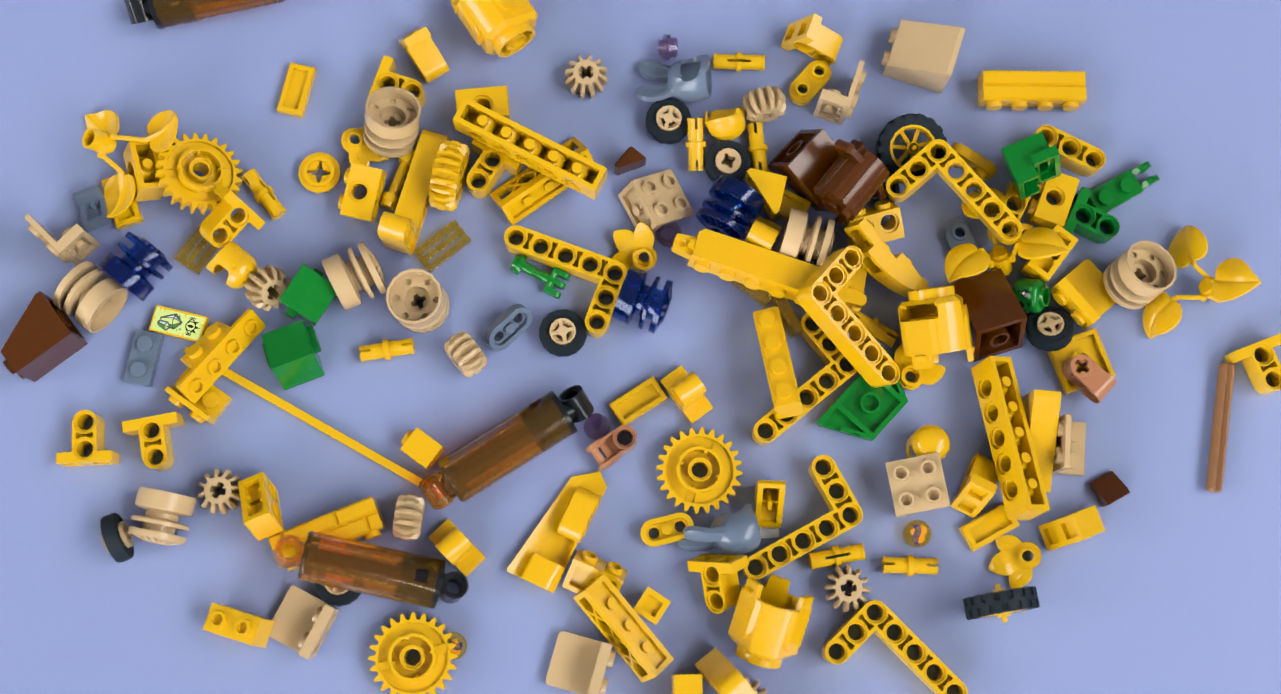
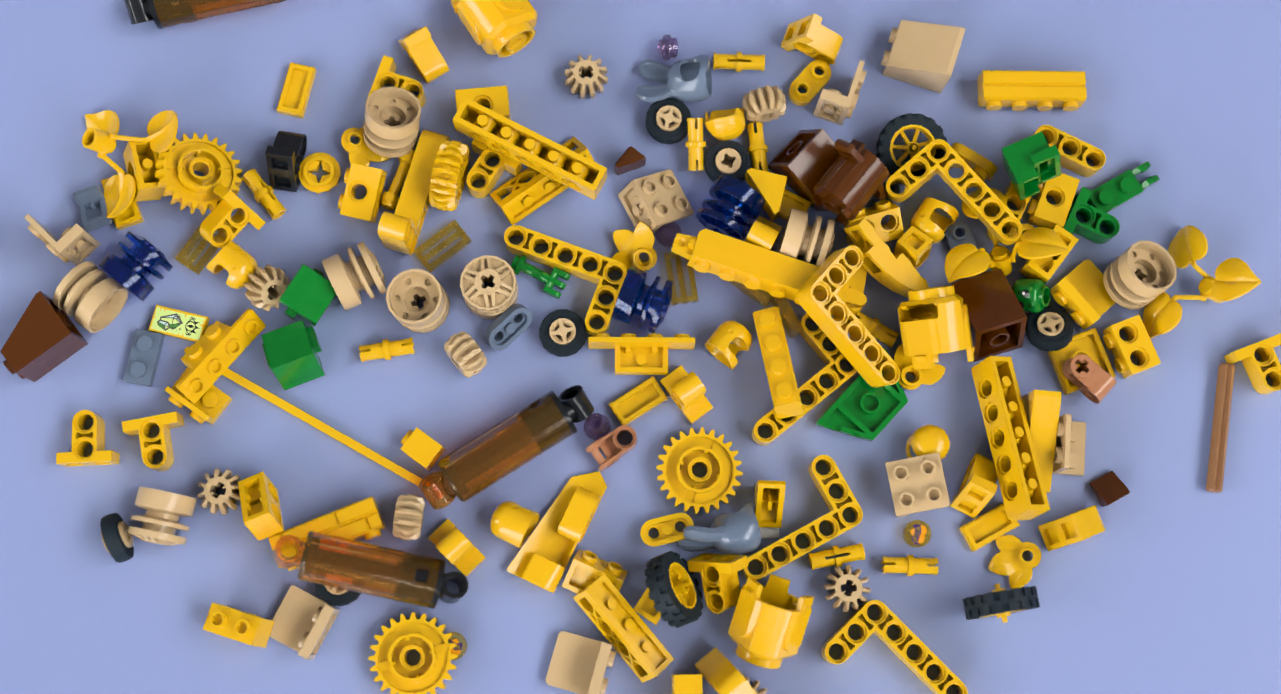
none -> black tile [265,131,307,192]
none -> tan wheel [460,255,519,319]
none -> yellow helmet [490,501,540,548]
none -> yellow bracket [588,333,695,375]
none -> black wheel [645,551,703,628]
none -> clear yellow tile [664,252,698,306]
none -> yellow helmet [705,320,752,370]
none -> yellow brick [893,226,934,270]
none -> yellow helmet [910,197,959,244]
none -> yellow brick [1103,315,1161,379]

